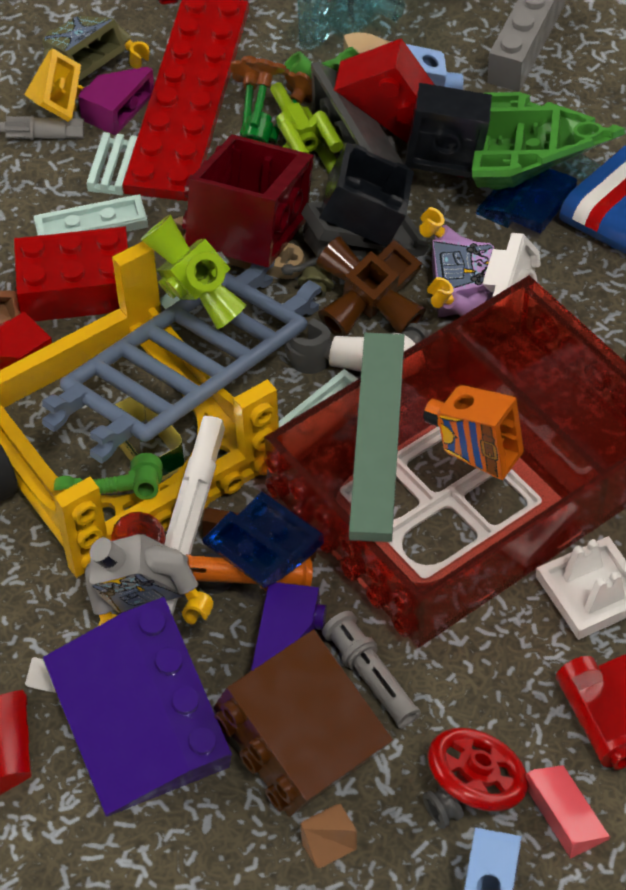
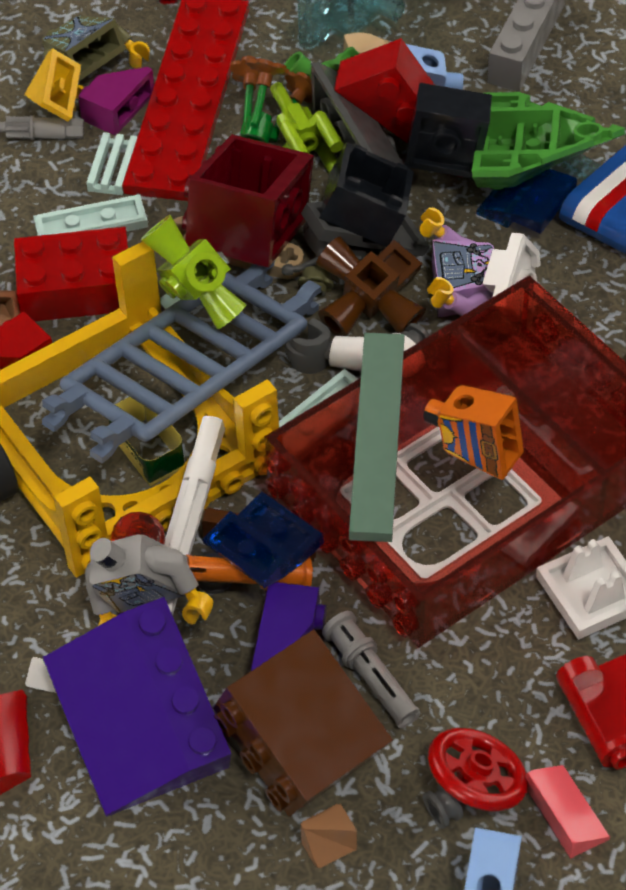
bright green brick [54,453,163,500] -> none

